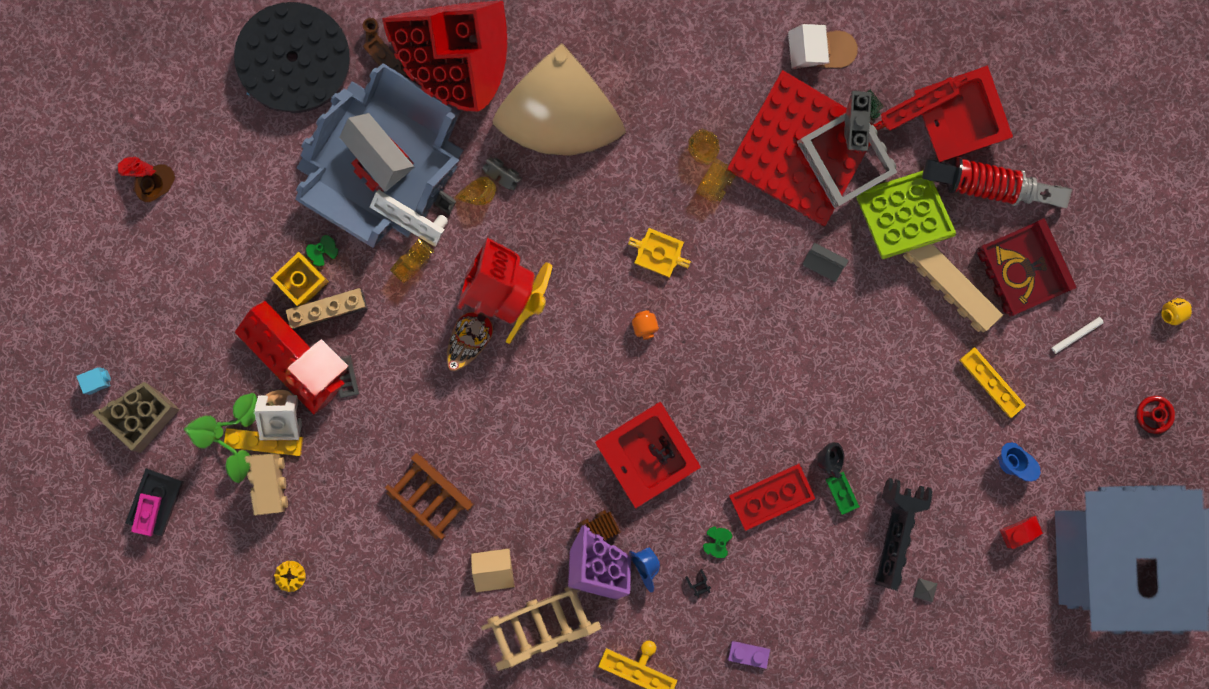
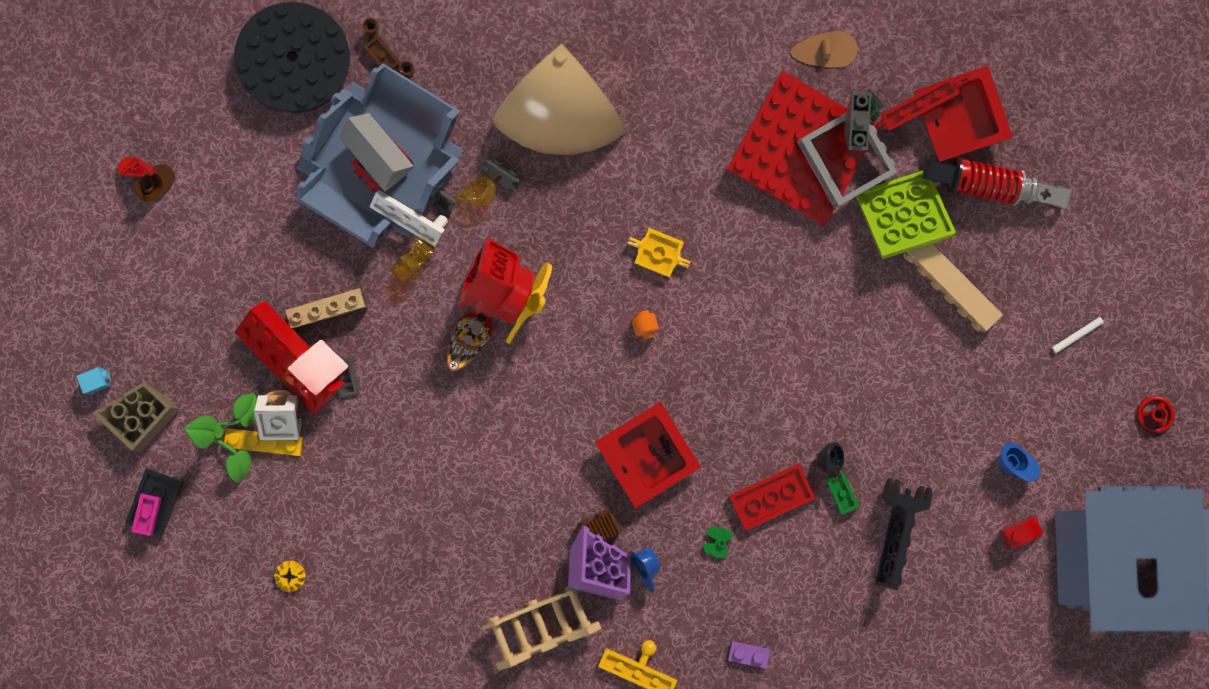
tan wedge [245,454,288,515] -> none
yellow brick [271,252,329,306] -> none
green piece [306,235,339,266] -> none
red brick [382,1,507,112] -> none
dark orange fence [385,453,475,539] -> none
tan slope [471,548,515,592] -> none
black piece [685,569,711,599] -> none
clear yellow hair [688,129,720,165] -> none
clear yellow brick [695,158,736,204] -> none
white slope [788,24,829,69] -> none
dark grey panel [803,243,849,282] -> none
dark grey slope [914,578,938,602] -> none
yellow plate [959,347,1026,418] -> none
dark red panel [977,218,1077,317] -> none
yellow head [1161,298,1192,325] -> none

